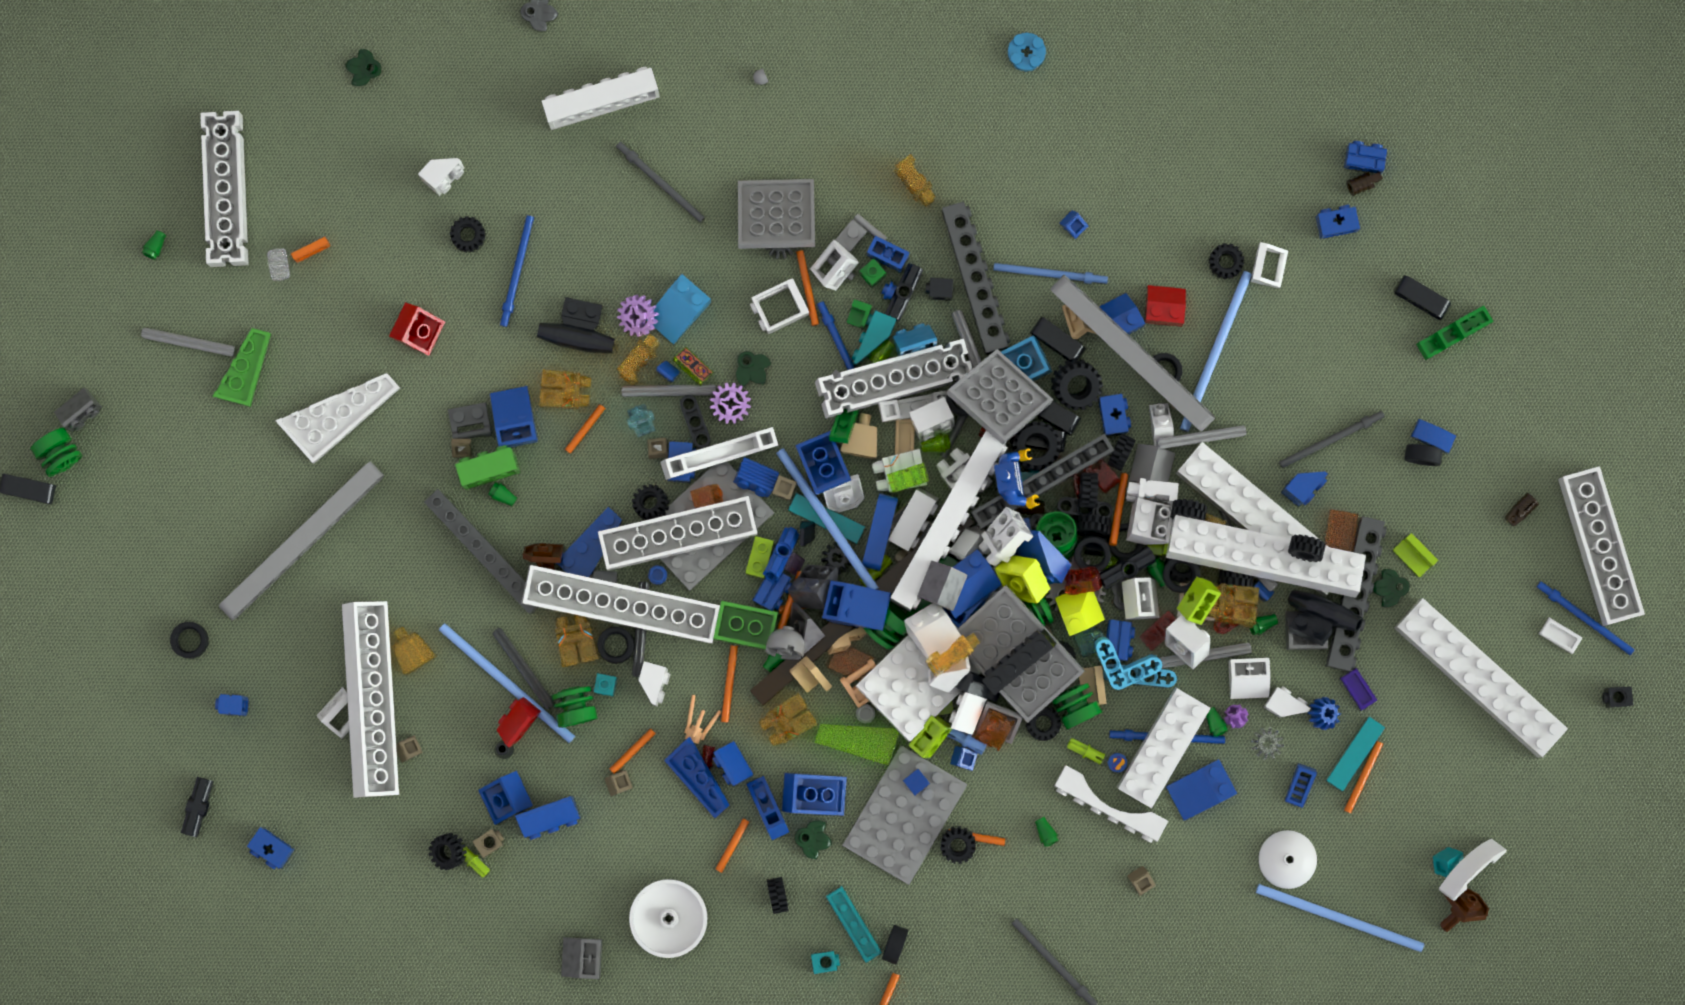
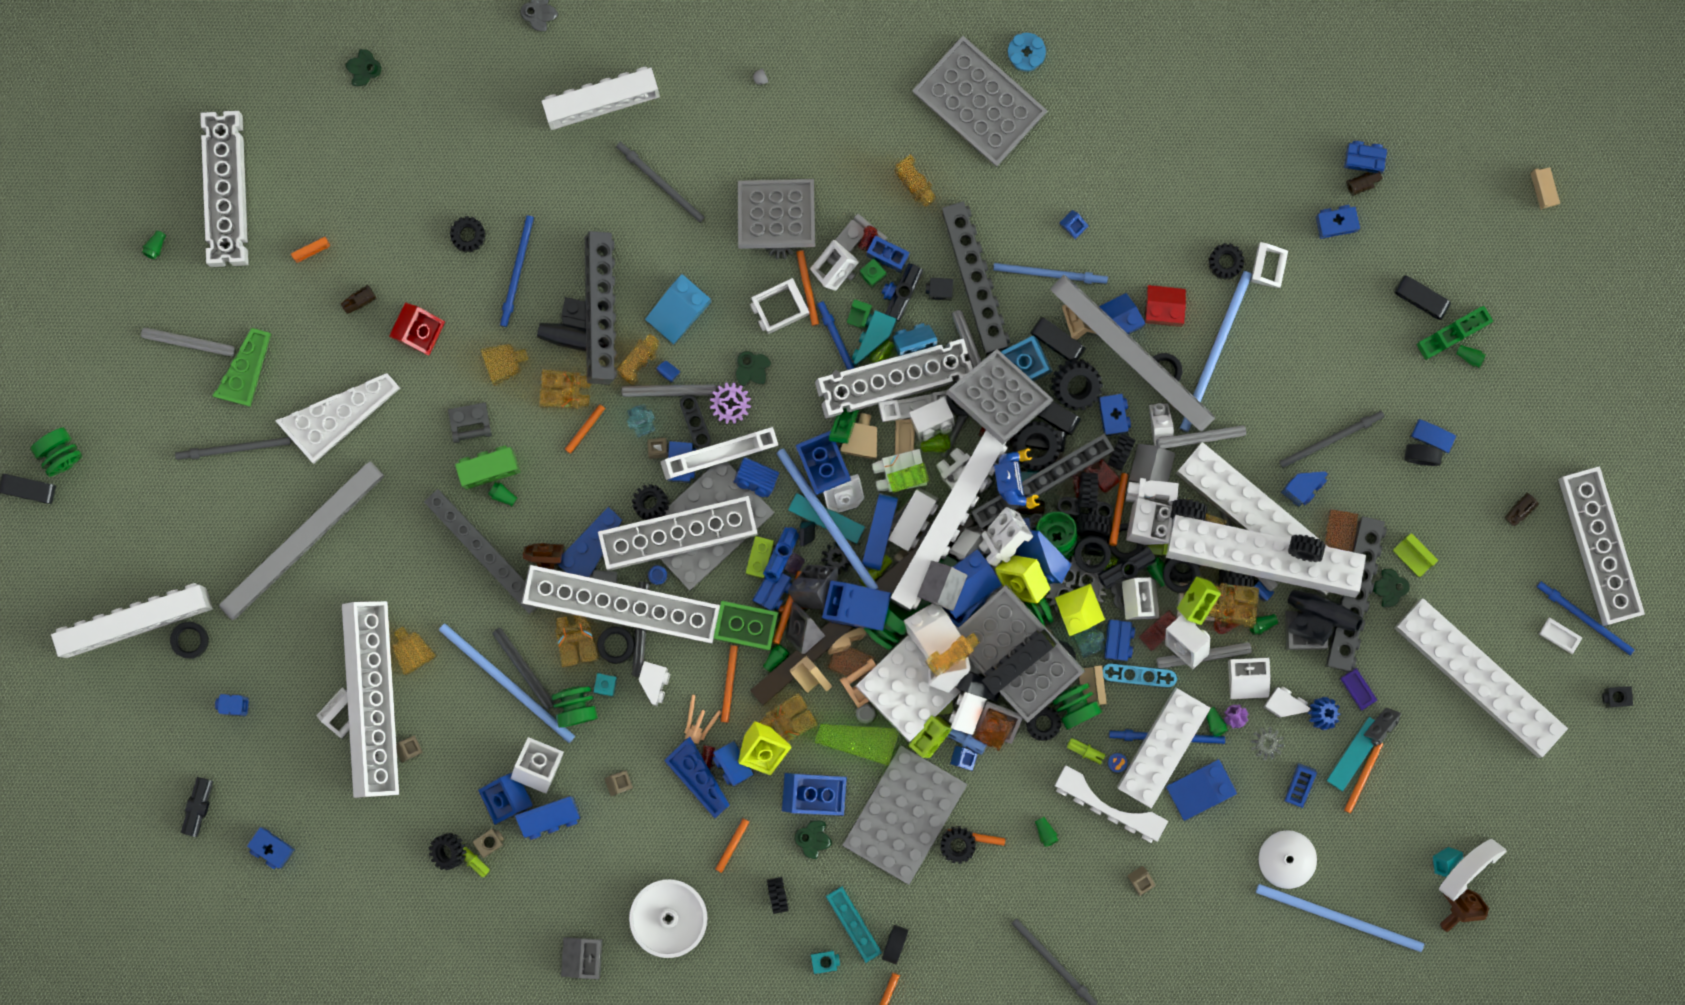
flat silver slope [54,388,102,432] -> none
clear gear [267,248,290,281] -> none
white slope [418,158,464,196] -> none
dark tan tile [451,439,472,458] -> none
blue slope [490,386,538,447] -> none
black cone [495,740,514,759] -> none
red slope [496,697,542,748] -> none
orange bar [609,728,656,774] -> none
lavender gear [617,295,659,337] -> none
tile [672,347,714,386] -> none
clear orange bracket [690,484,723,509] -> none
blue slope [747,776,789,840] -> none
light grey cylinder [765,626,805,660] -> none
dark tan brick [771,475,797,502] -> none
blue slope [903,769,930,796] -> none
clear red piece [1065,566,1102,595] -> none
medium azure beam [1094,637,1162,690] -> none
none -> white brick [51,583,213,658]
none -> dark grey bar [175,437,291,460]
none -> dark brown hinge [341,284,377,314]
none -> clear yellow torso [481,344,529,386]
none -> white brick [511,737,564,793]
none -> dark grey brick [584,231,617,385]
none -> neon yellow slope [738,721,791,776]
none -> clear red pin [858,225,878,251]
none -> light grey plate [912,36,1047,168]
none -> dark grey hinge [1364,707,1401,746]
none -> green cone [1456,345,1486,368]
none -> tan panel [1530,167,1560,209]

